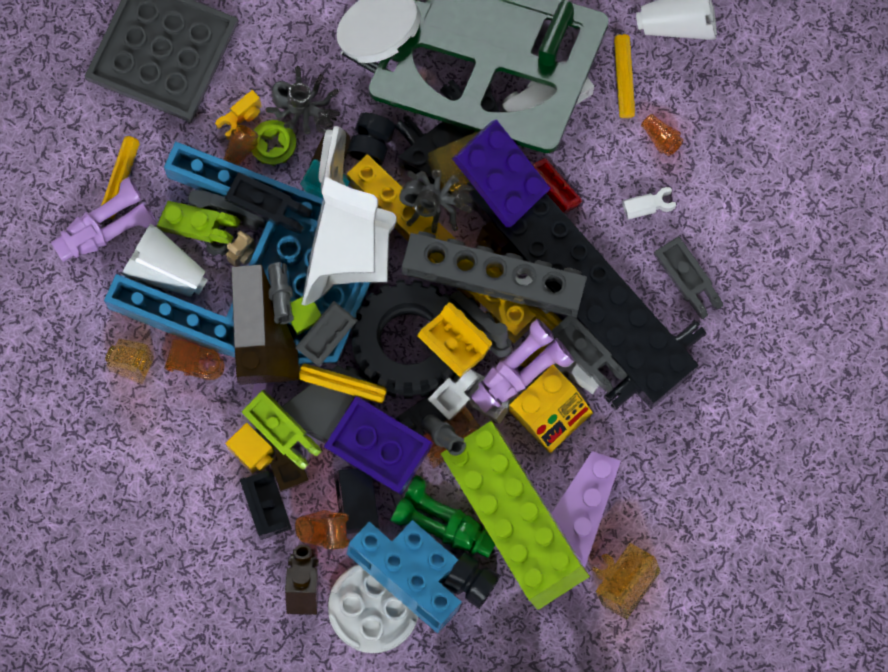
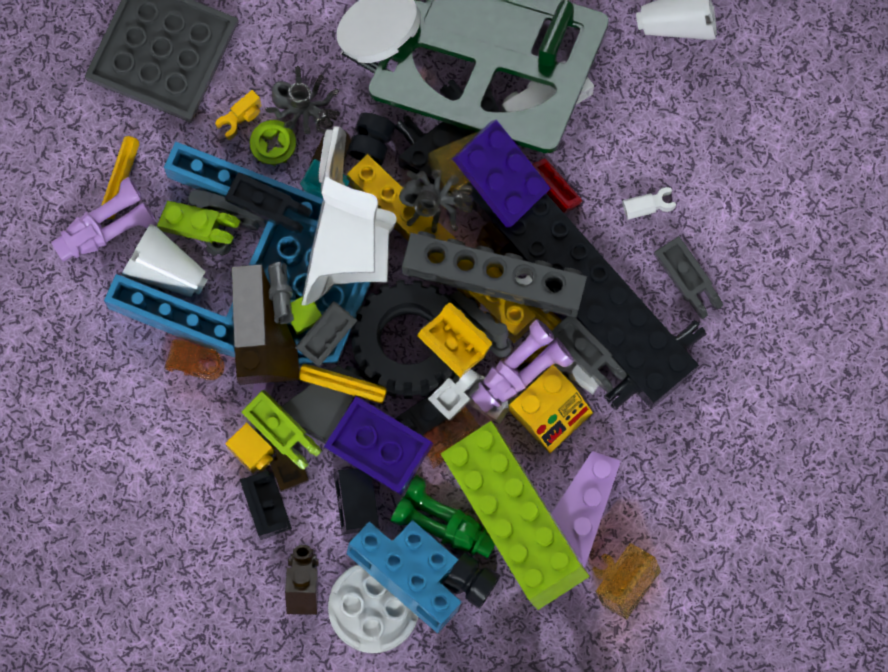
clear yellow slope [105,339,154,384] -> none
clear orange cone [223,125,258,166] -> none
tan plate [226,230,256,267] -> none
clear orange piece [295,510,350,549] -> none
dark grey pin [421,414,466,456] -> none
yellow axle [614,34,635,118] -> none
clear orange cone [641,114,684,156] -> none

